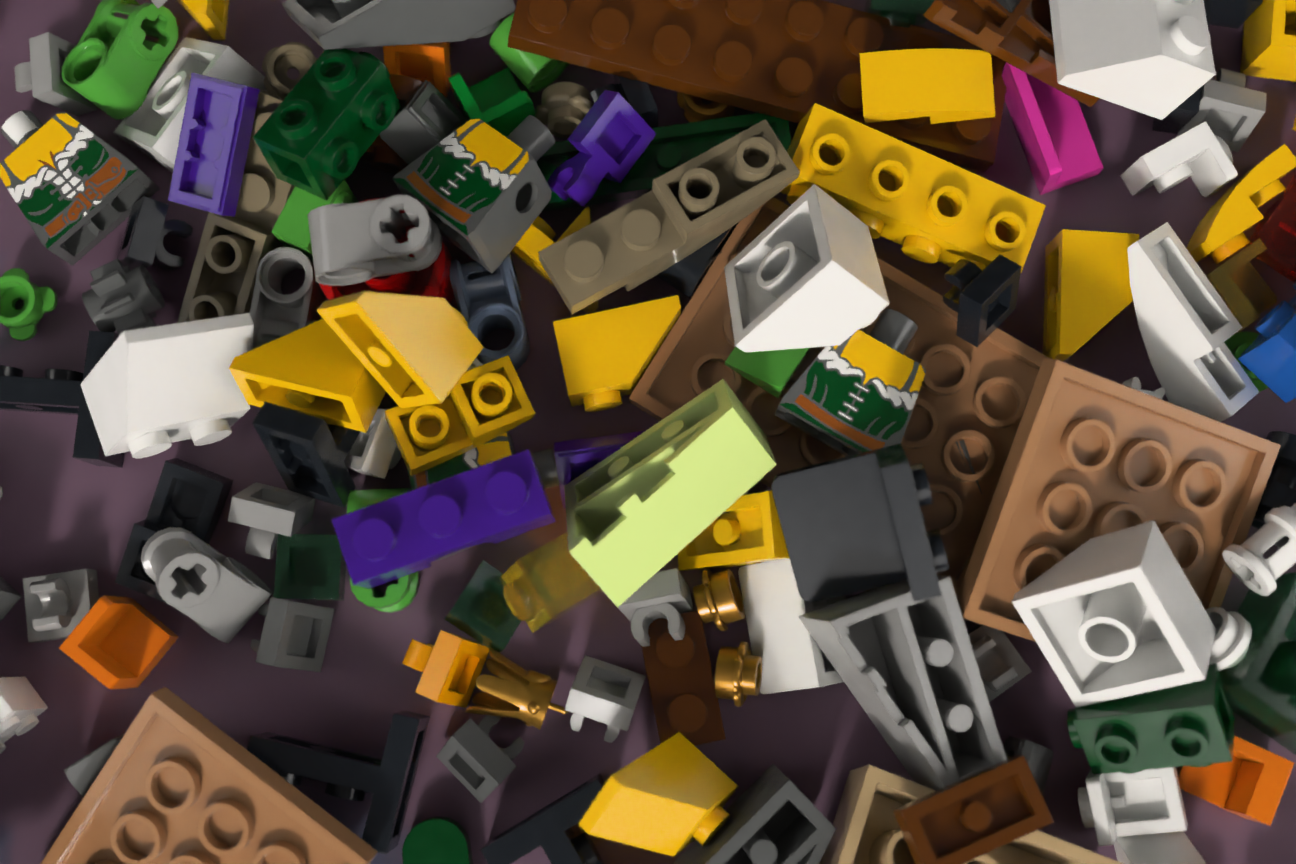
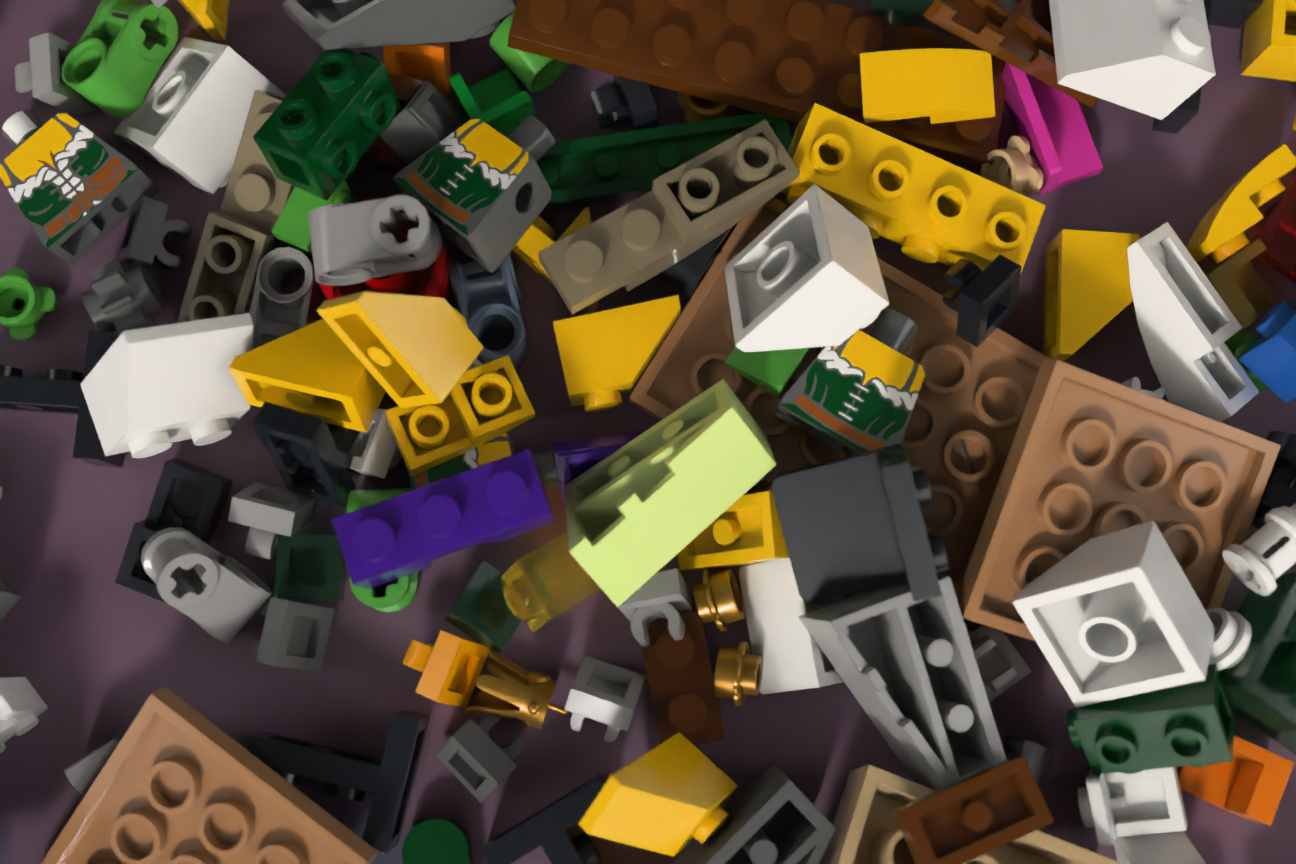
light grey tile [23,569,99,643] -> none
orange panel [59,595,179,690] -> none
dark purple plate [168,72,260,217] -> none
dark tan plate [262,42,318,98] -> none
dark tan plate [535,82,594,138] -> none
dark purple plate [547,90,656,207] -> none
white bracket [1121,121,1237,197] -> none
light grey tile [1178,68,1267,152] -> none
none -> tan plate [980,135,1043,196]

